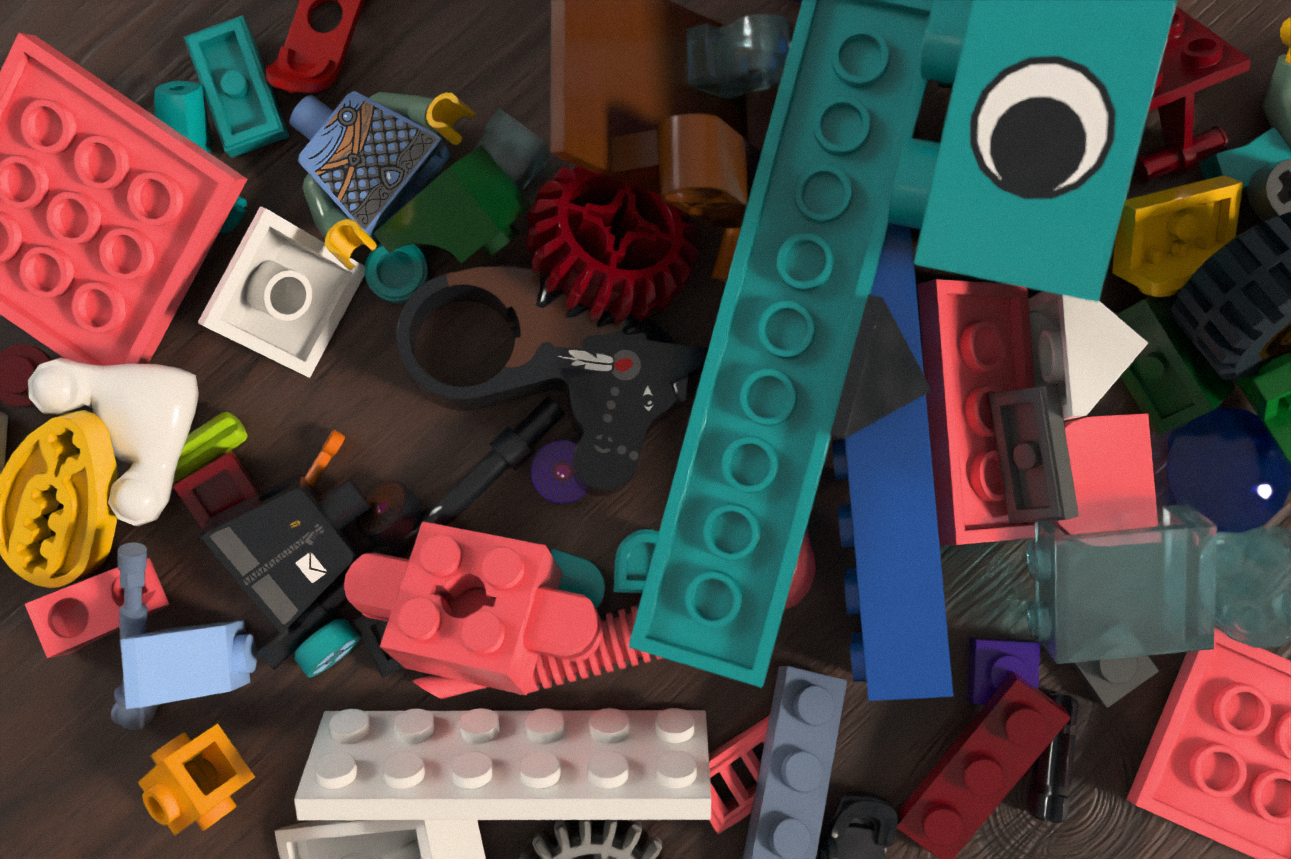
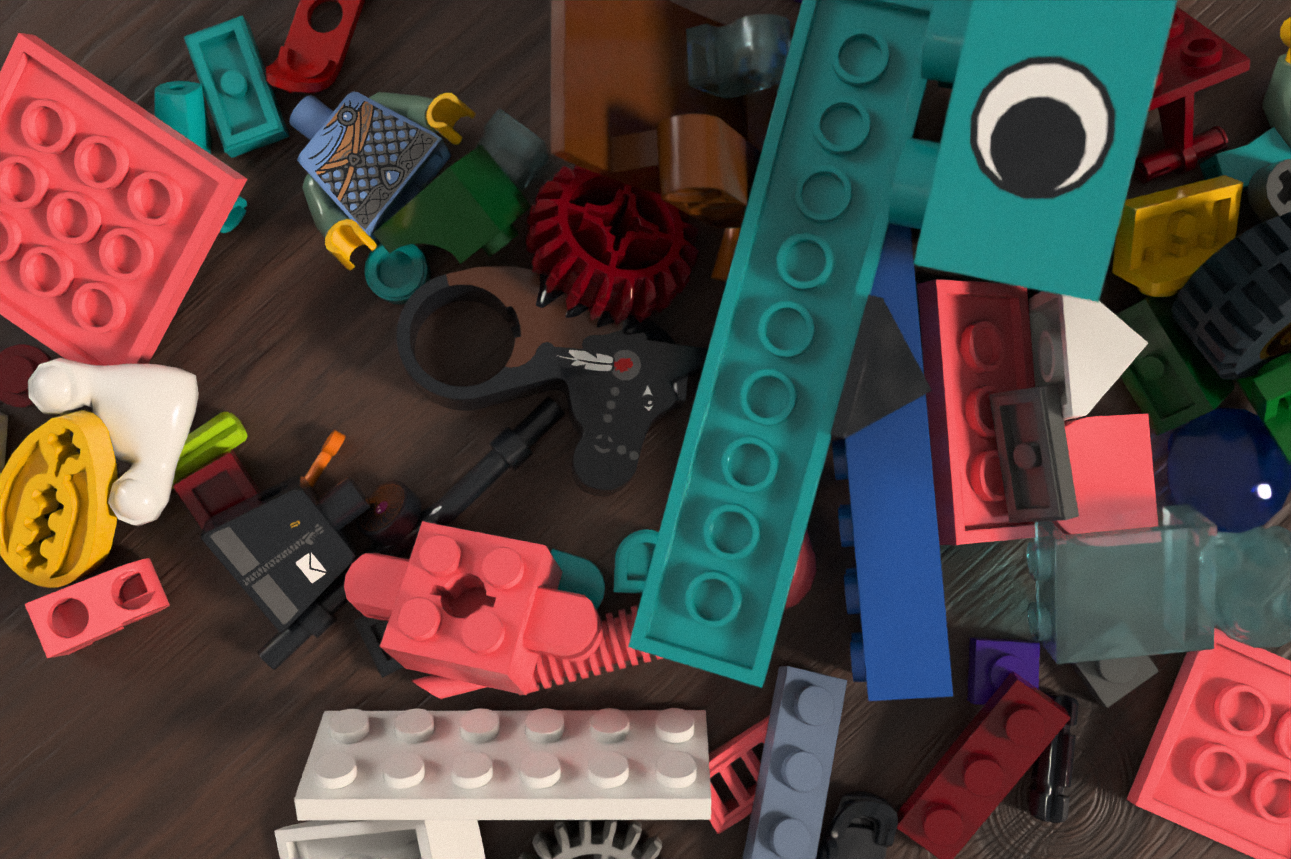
sand blue piece [111,543,159,730] -> none
light blue slope [121,620,257,709] -> none
light orange brick [138,723,255,836] -> none
white slope [198,206,365,378] -> none
teal tile [294,618,361,678] -> none
dark purple tile [531,440,587,504] -> none

